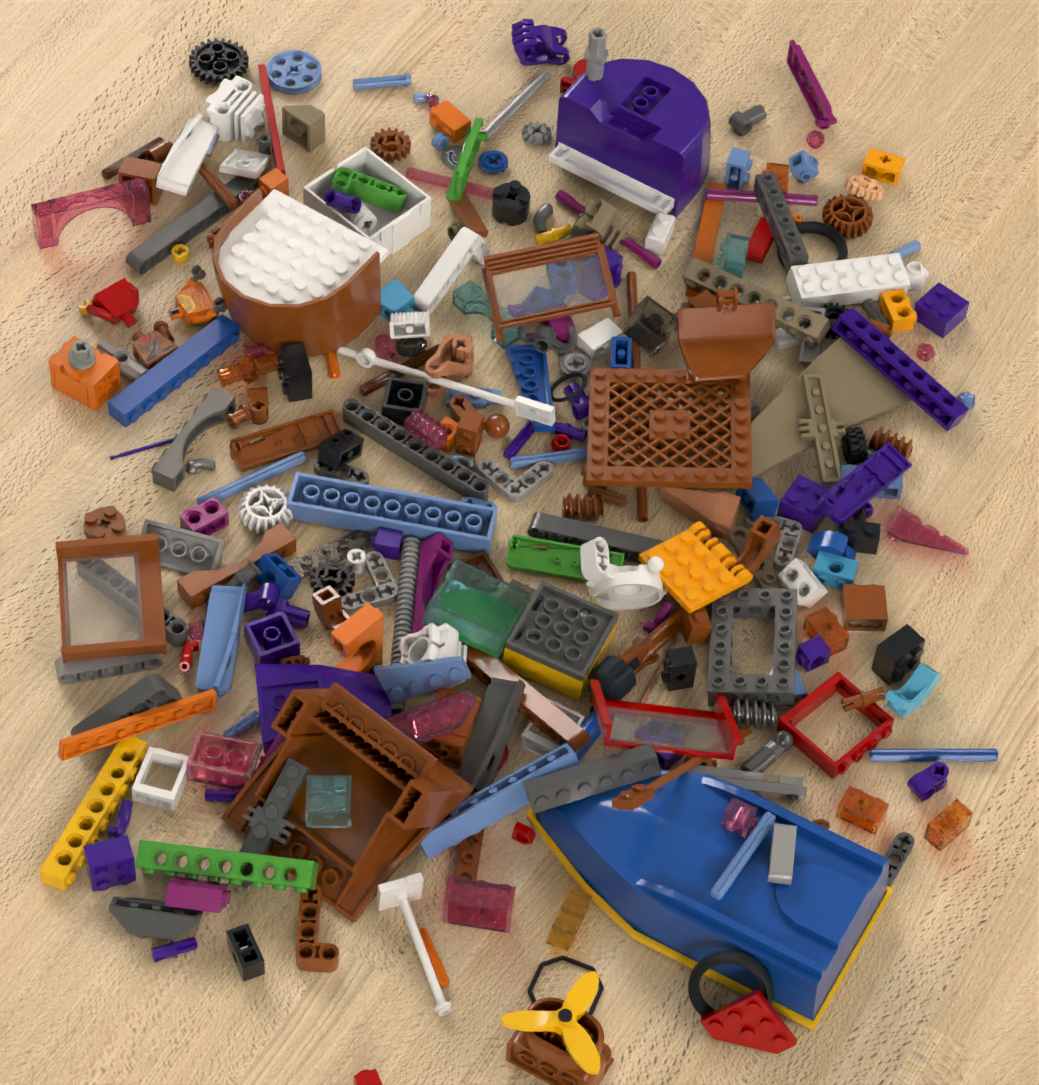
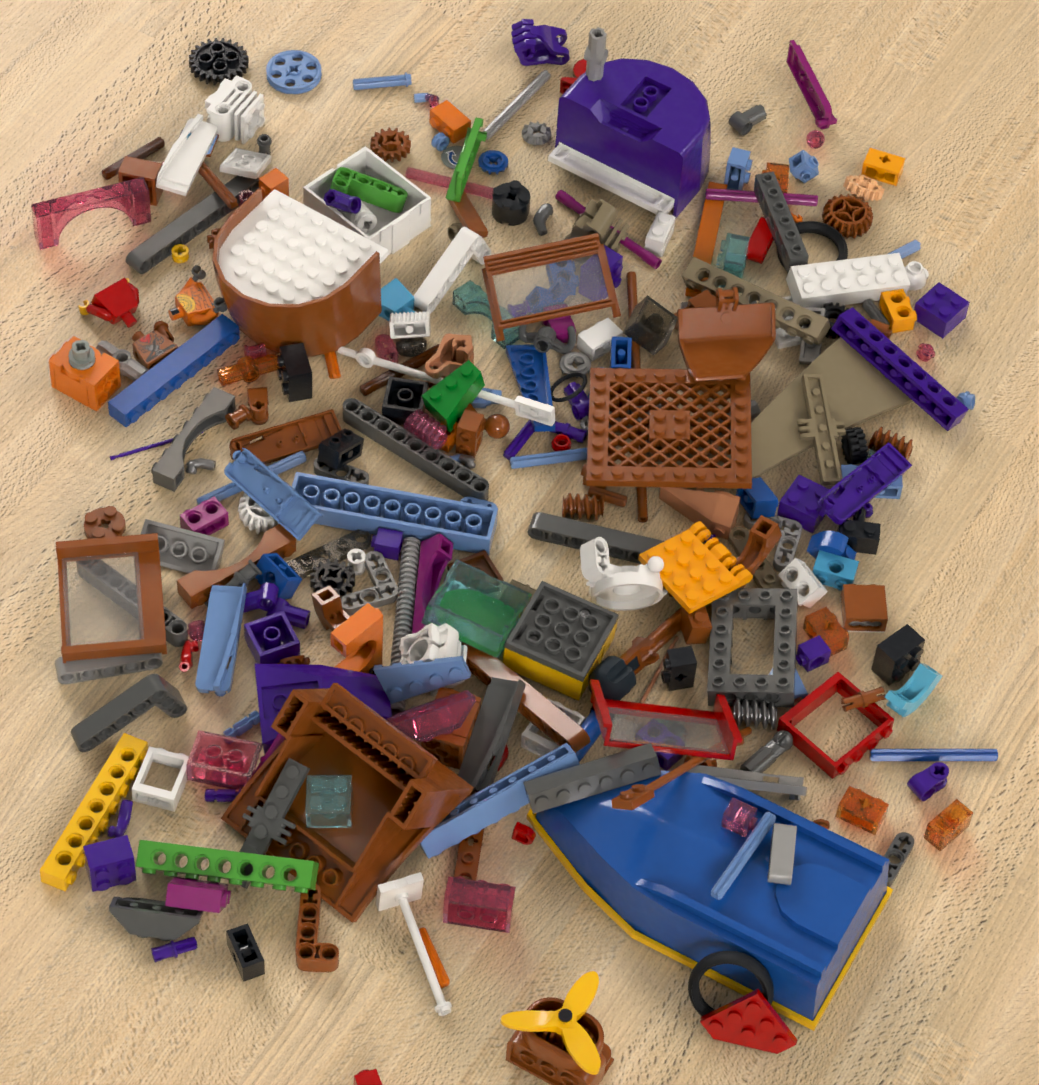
orange tile [58,689,217,761] -> none
dark orange brick [145,140,173,163] -> none
red tile [258,64,285,175] -> none
dark tan slope [282,105,325,152] -> none
light grey beam [477,459,553,503] -> none
bright green piece [506,535,625,582] -> none
black piece [528,956,604,1015] -> none
yellow pin [534,224,572,245] -> none
clear yellow beam [546,888,592,951] -> none
magenta arm [642,600,674,634] -> none
clear pink wedge [885,505,969,556] -> none
none -> medium blue piece [224,448,324,541]
none -> green wedge [422,360,485,433]

